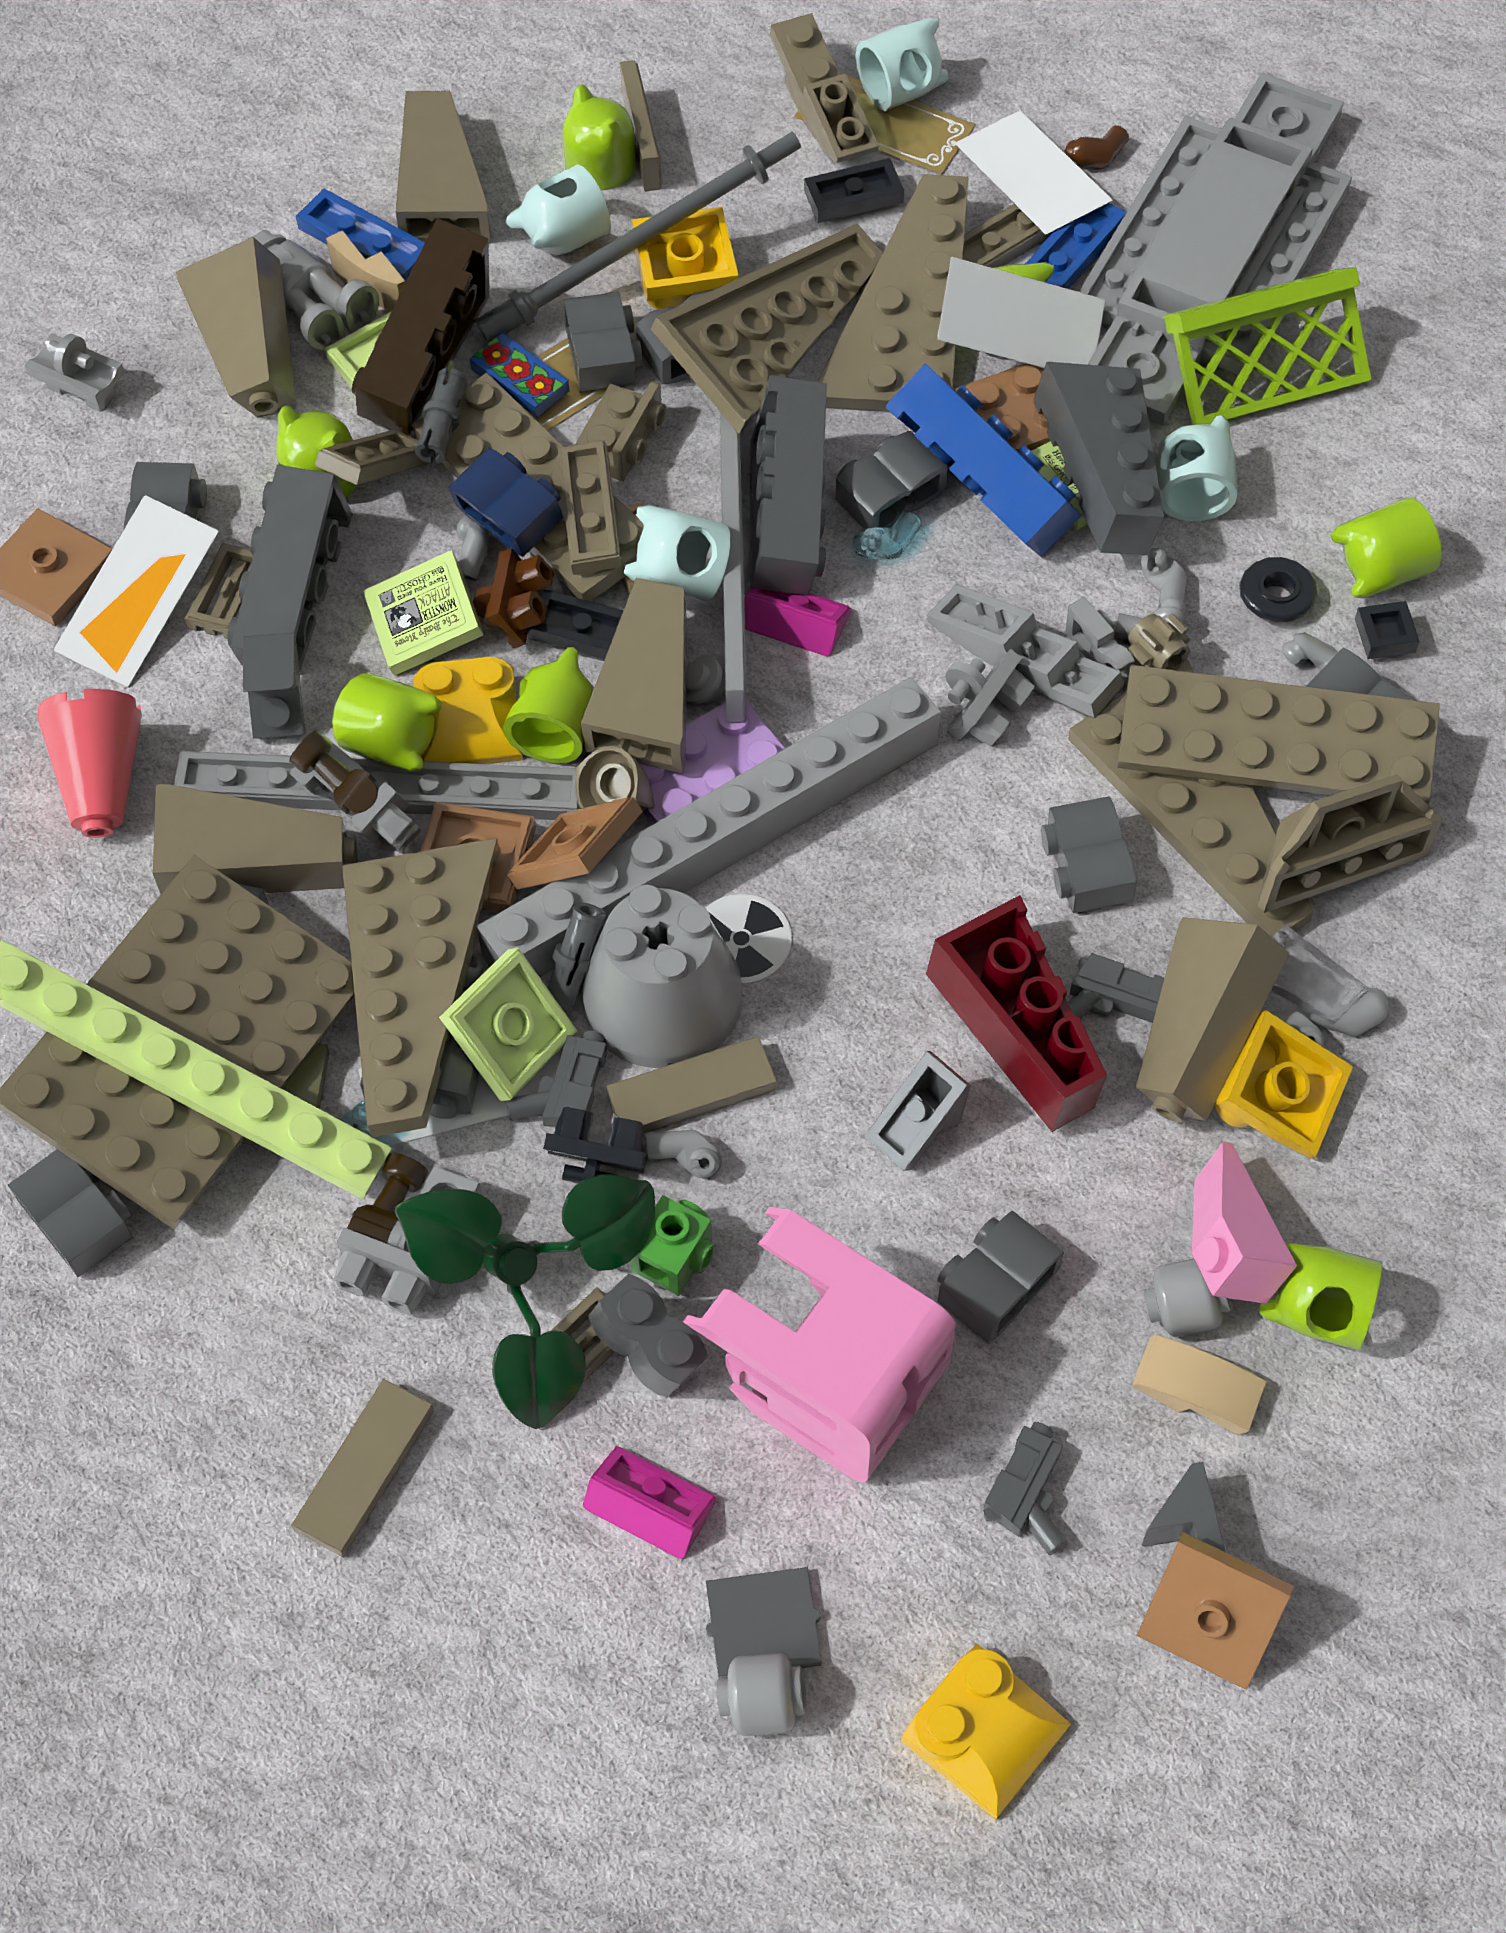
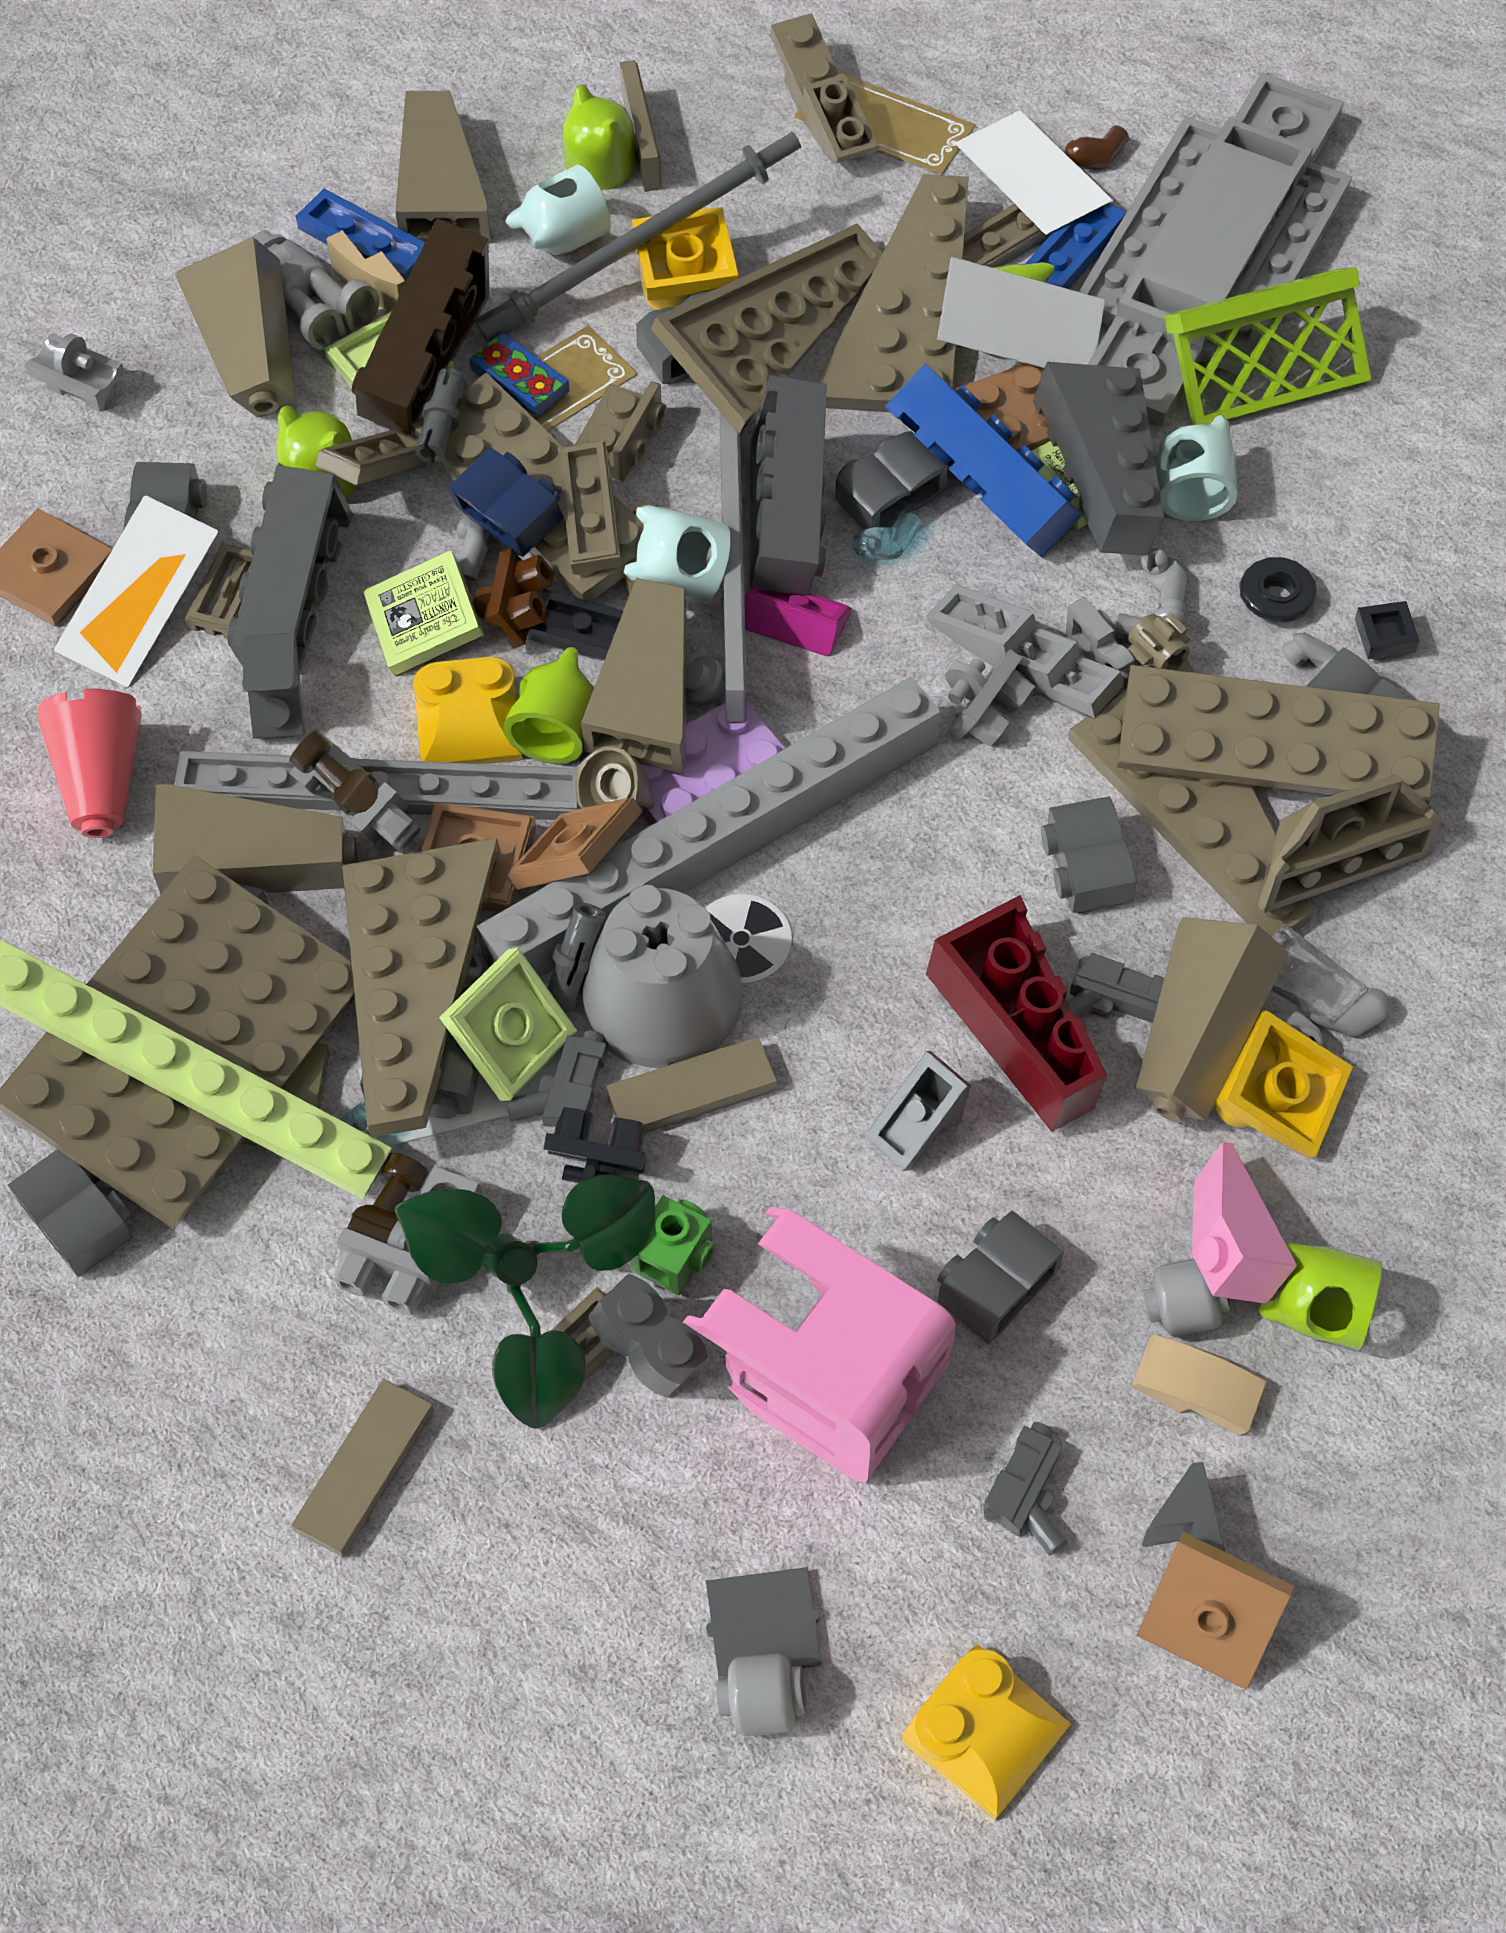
lime piece [332,673,442,772] -> none
dark grey brick [563,292,643,391] -> none
dark pink slope [583,1445,717,1559] -> none
light grey arm [646,1130,722,1179] -> none
black plate [804,158,904,223] -> none
light aqua piece [856,18,949,111] -> none
lime piece [1330,497,1442,599] -> none

